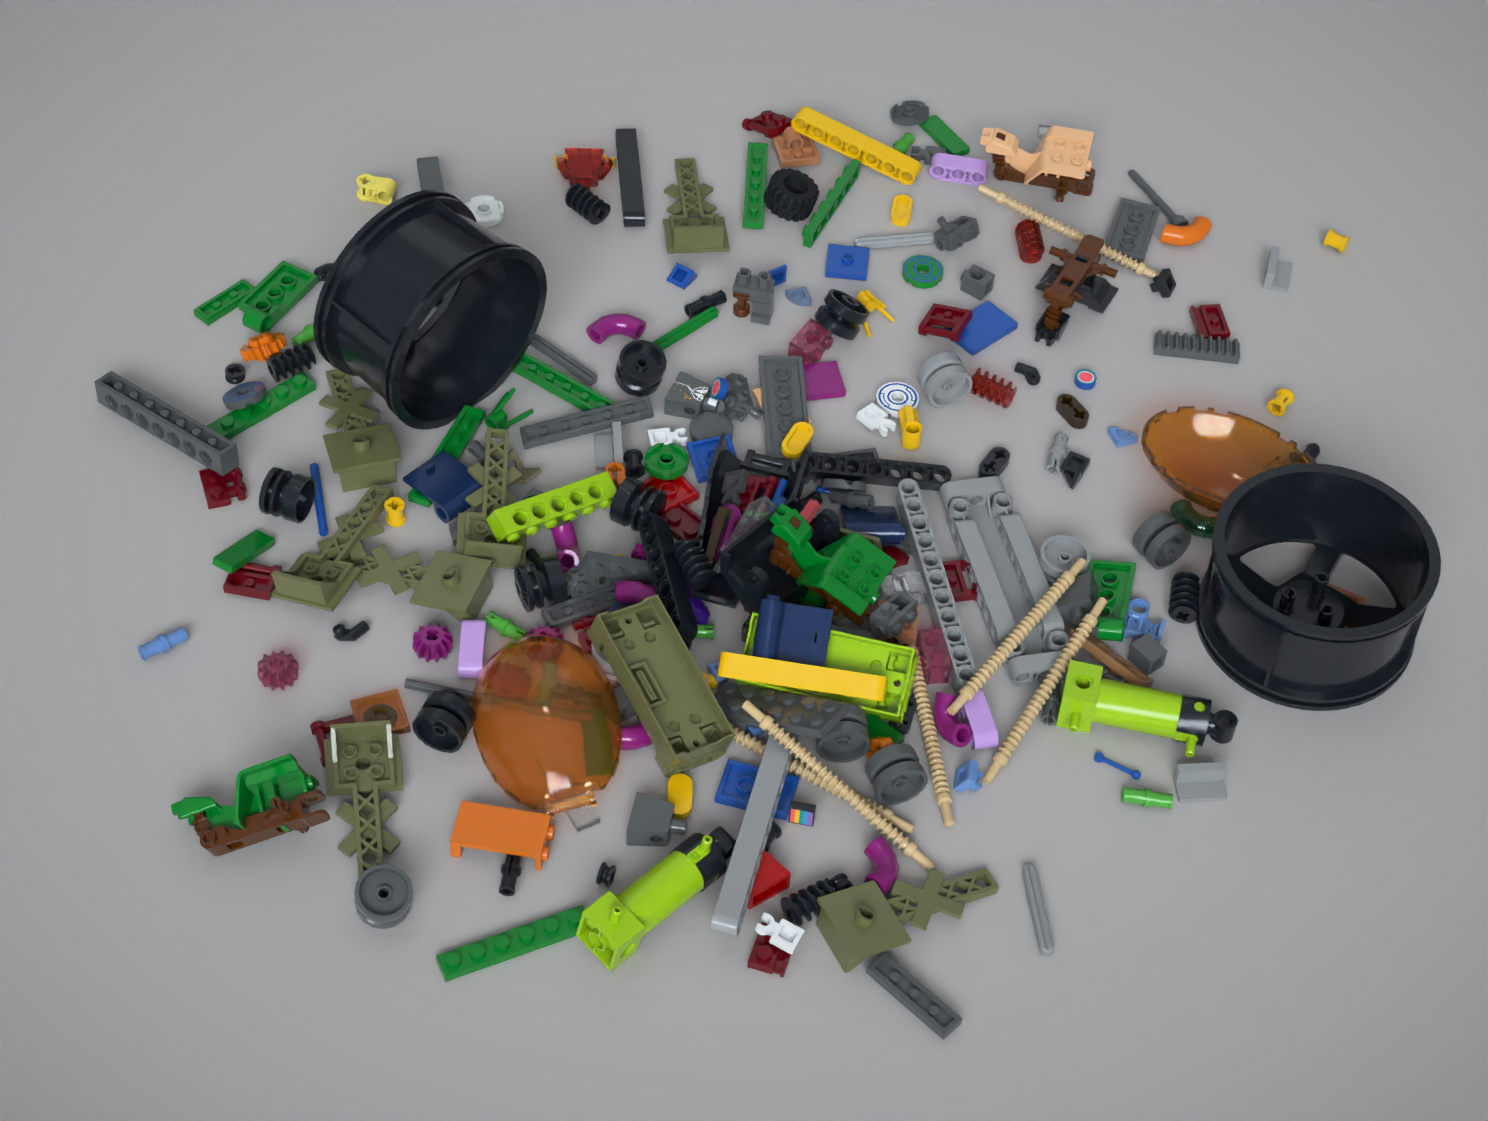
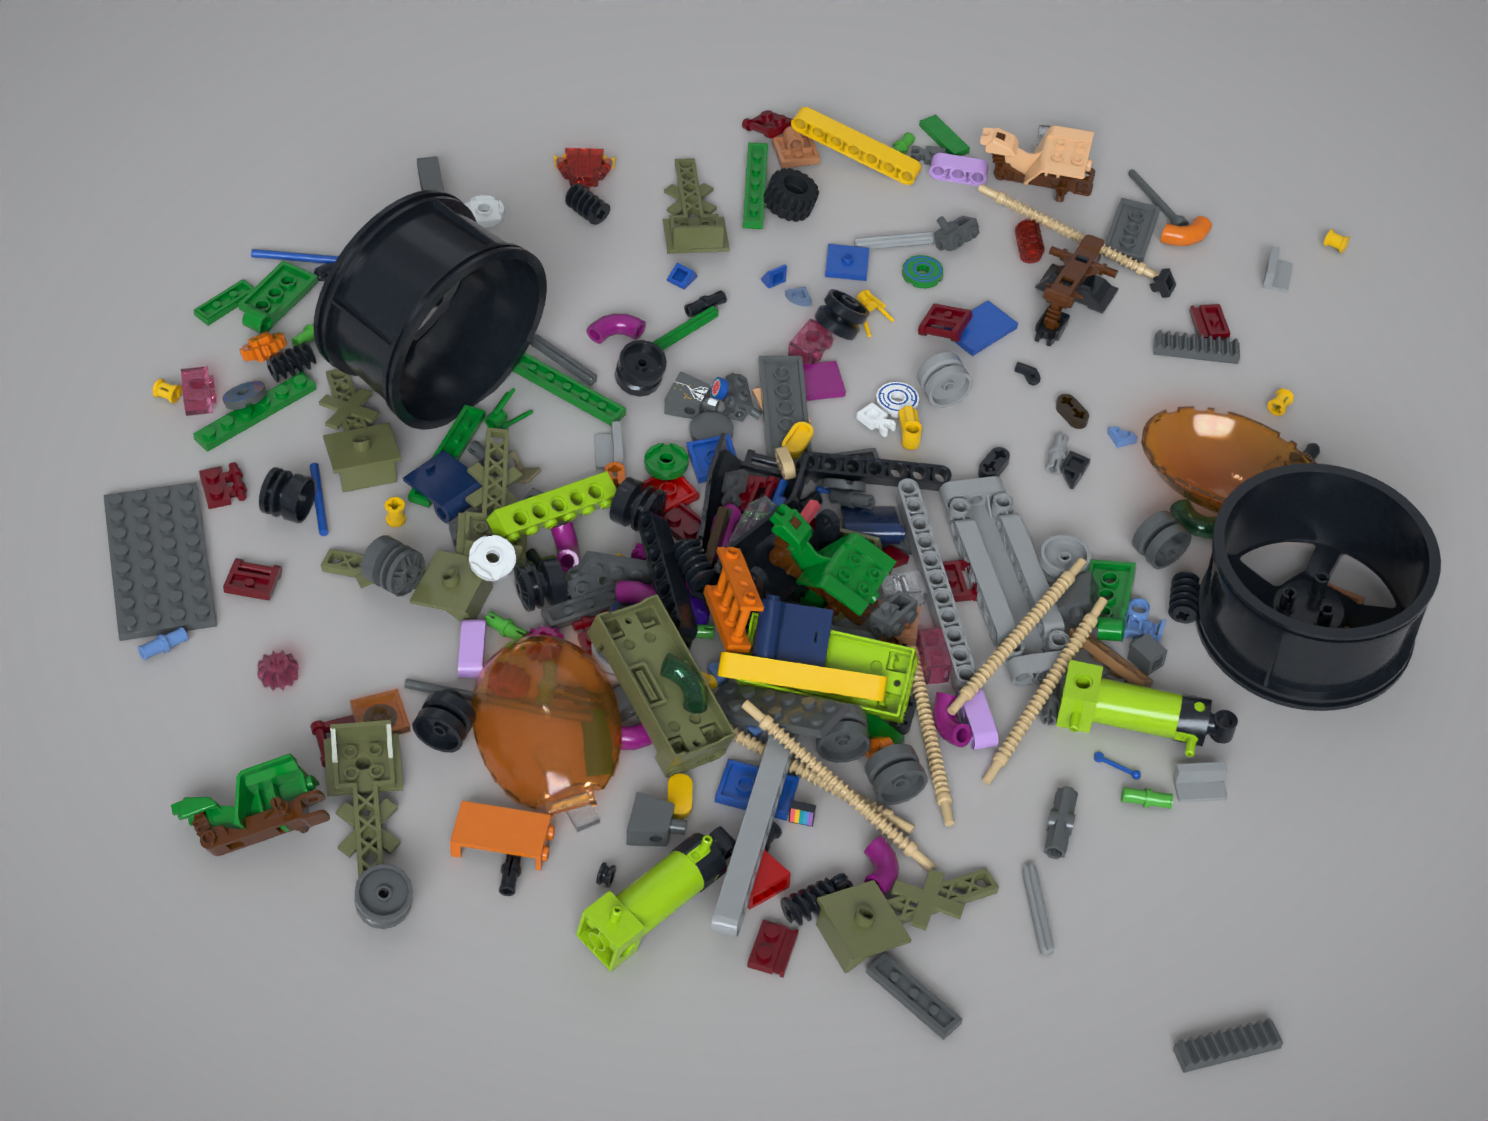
dark grey brick [94,371,240,476] -> none
green tile [212,529,275,574] -> none
black bush [225,364,245,384] -> none
olive piece [271,484,394,612] -> none
black arm [333,621,370,641] -> none
light yellow piece [356,174,397,205] -> none
magenta gear [412,622,453,663] -> none
green plate [436,905,585,982] -> none
dark grey tile [519,396,654,450] -> none
black beam [615,128,645,227] -> none
black bush [623,449,645,479] -> none
white plate [647,427,688,447] -> none
dark grey hips [733,267,775,325] -> none
white plate [755,913,805,955] -> none
green plate [802,159,861,248] -> none
dark grey tile [890,100,929,126] -> none
yellow tile [890,194,913,227] -> none
medium blue tile [954,759,983,793] -> none
dark grey brick [960,264,995,301] -> none
clear red piece [971,368,1017,409] -> none
tile [1074,369,1097,390] -> none
none -> dark grey plate [103,482,217,641]
none -> yellow bush [152,378,182,404]
none -> clear pink brick [181,366,216,416]
none -> blue bar [251,249,338,264]
none -> dark grey wheel [361,535,425,597]
none -> white tile [469,535,516,582]
none -> clear green cylinder [660,653,708,714]
none -> orange fence [703,547,764,654]
none -> tan beam [774,446,796,480]
none -> dark grey piece [1044,786,1078,859]
none -> dark grey gear [1173,1018,1283,1073]

